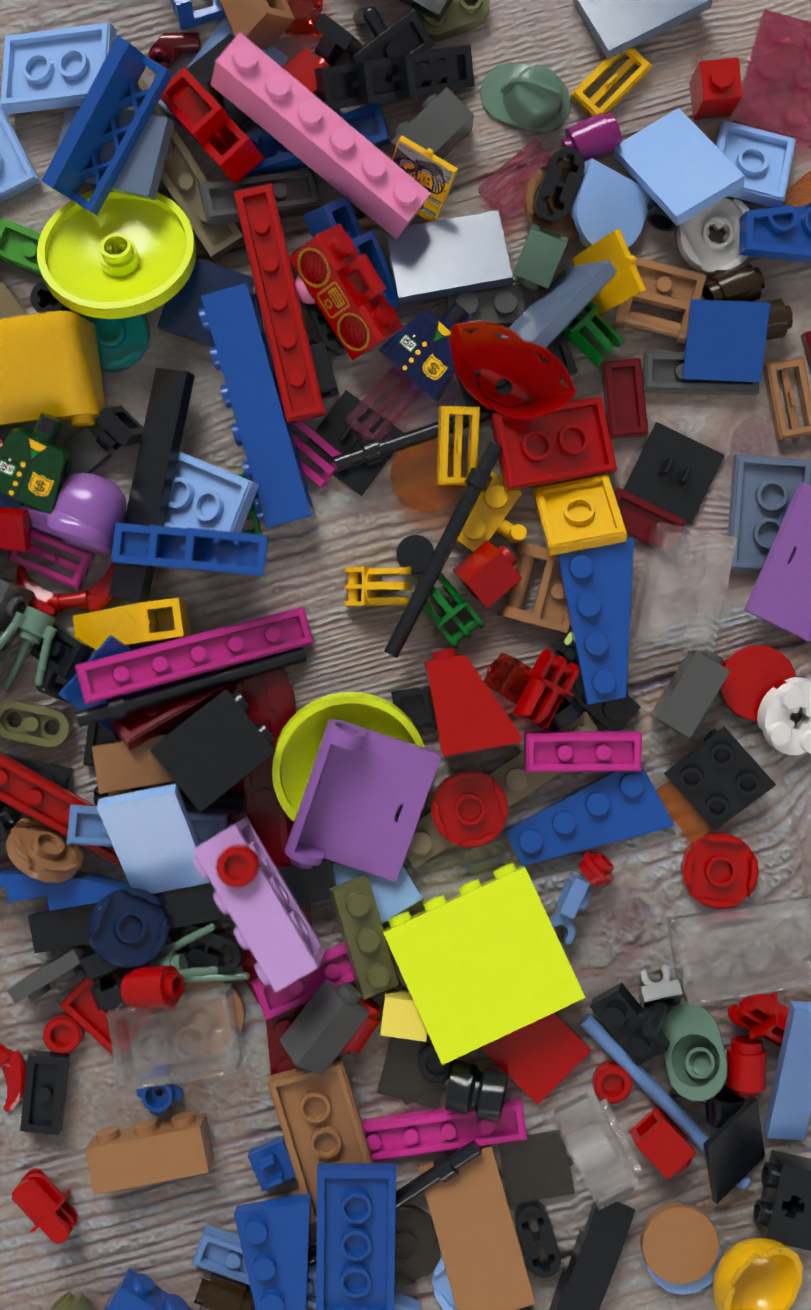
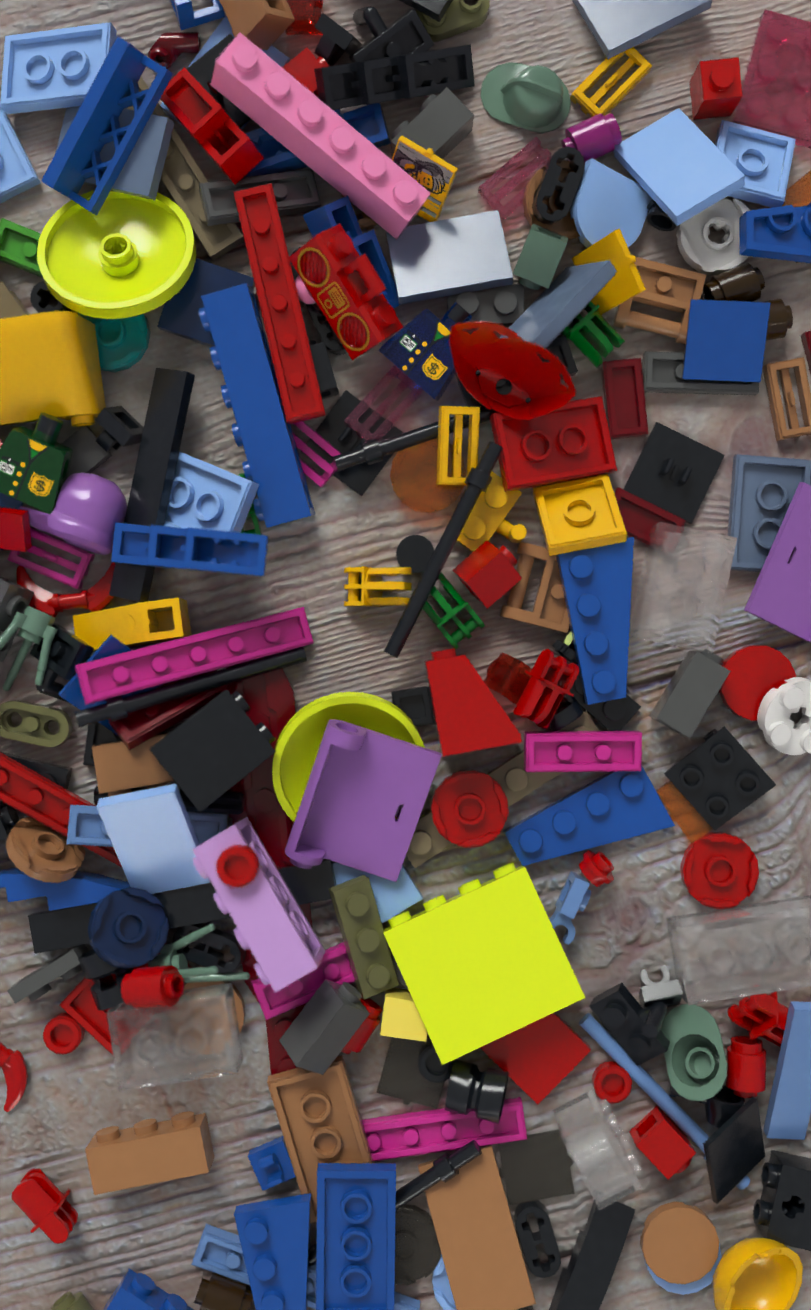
black plate [20,1050,70,1135] -> none
blue plate [136,1069,183,1116] -> none

